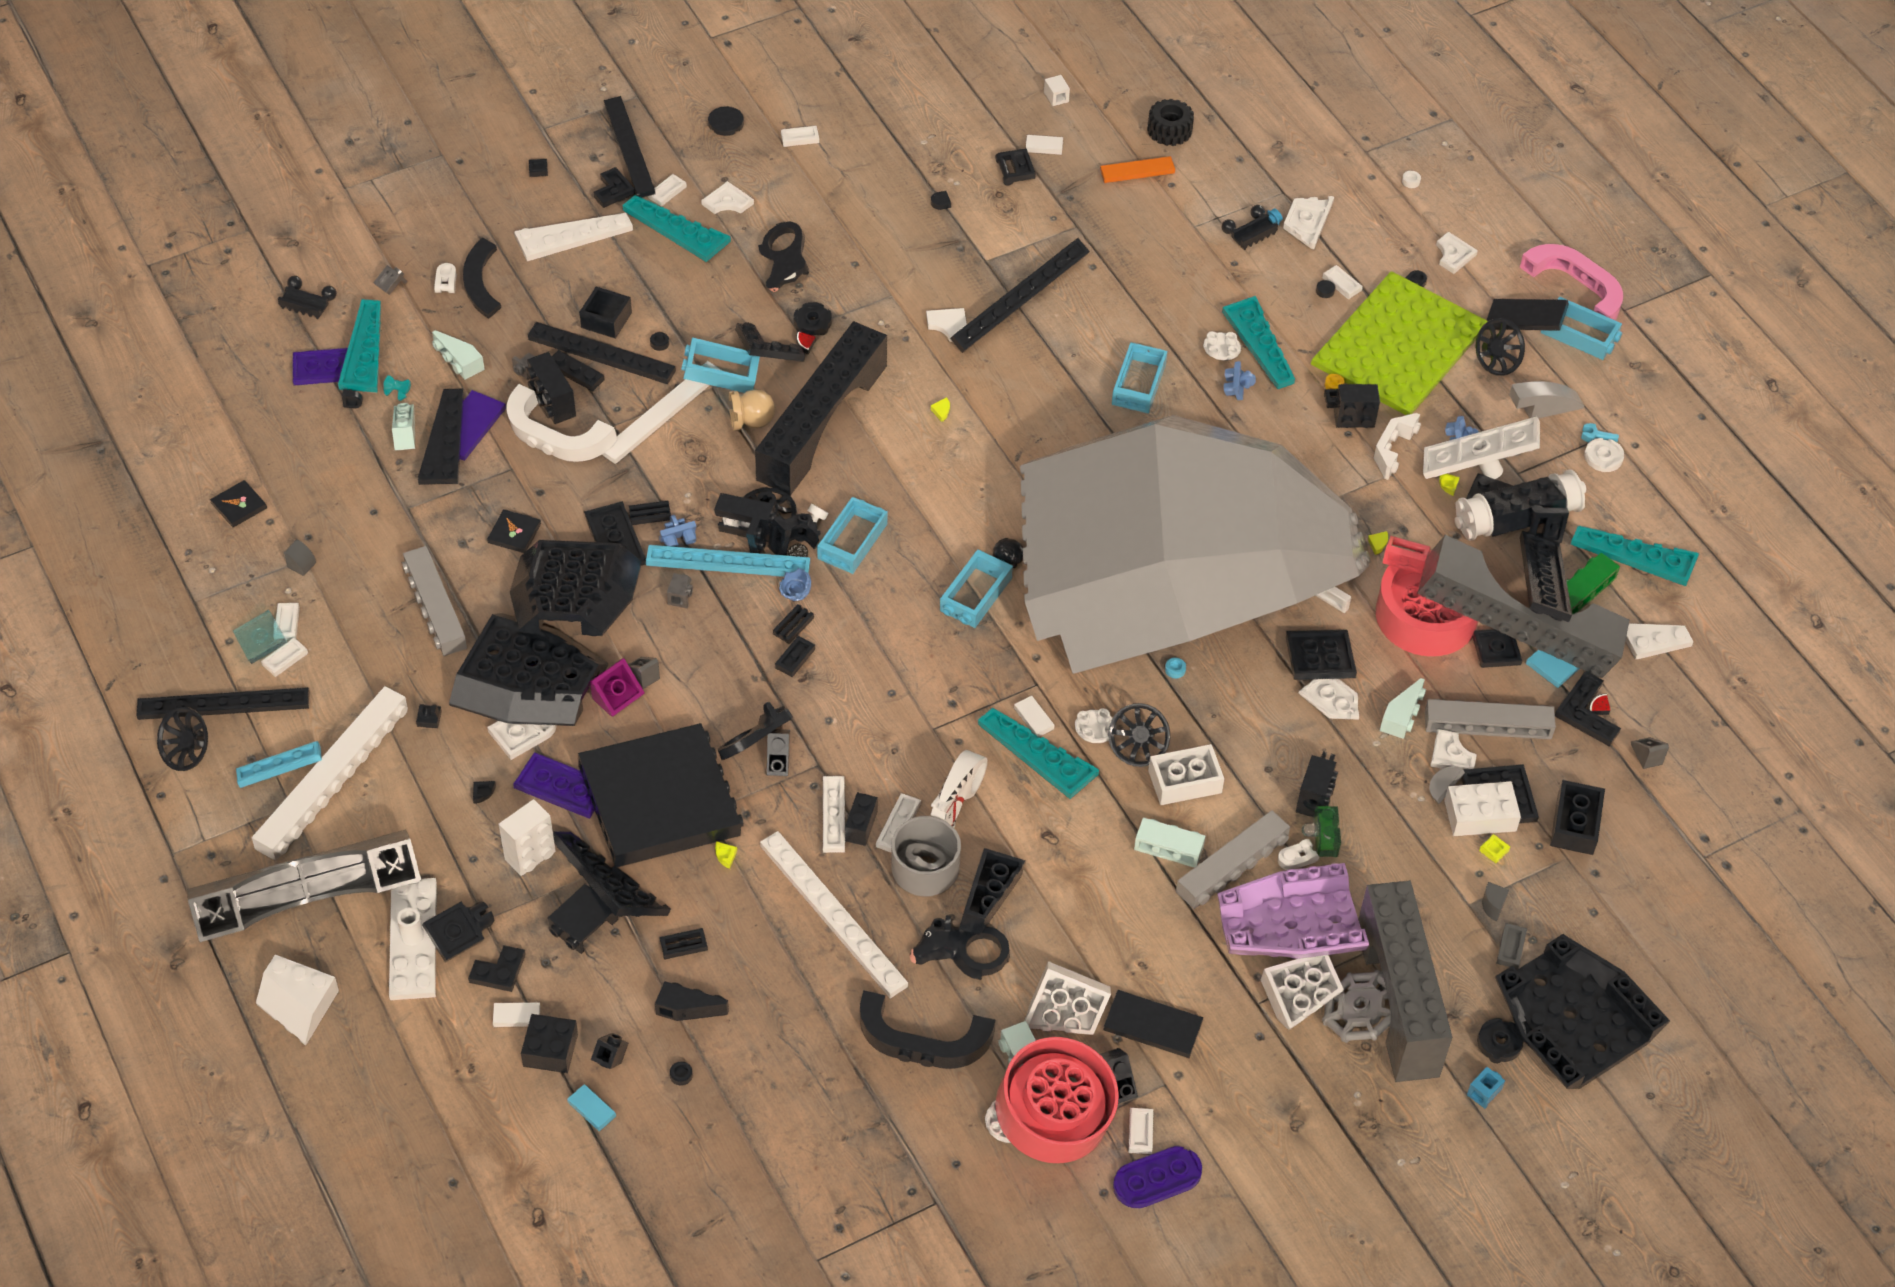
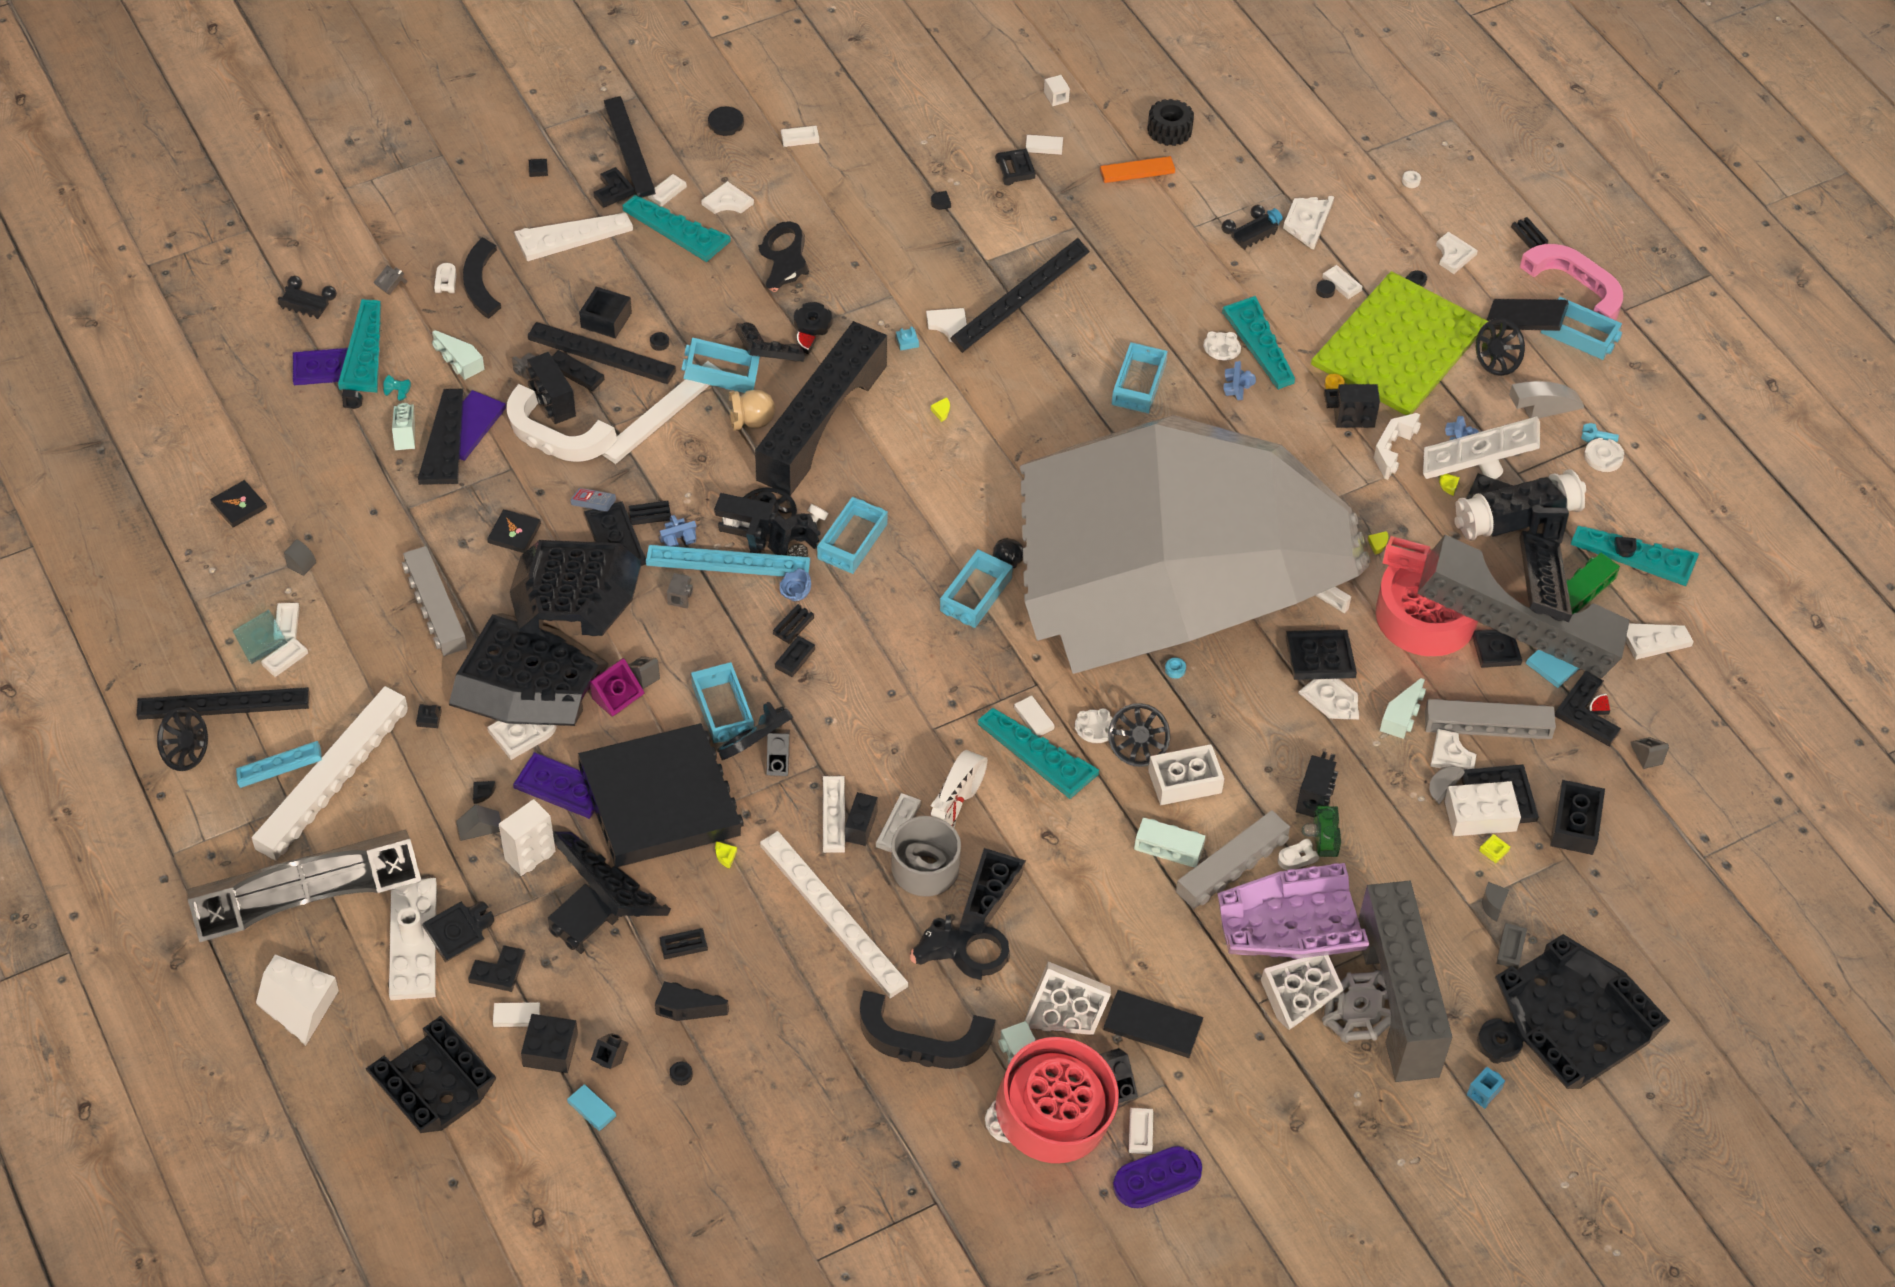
none -> black slope [365,1016,496,1133]
none -> dark grey slope [456,804,501,841]
none -> sand blue tile [571,488,616,511]
none -> medium azure window [691,662,754,744]
none -> medium azure tile [896,327,919,351]
none -> black tile [1511,217,1548,249]
none -> black tile [1614,537,1637,558]

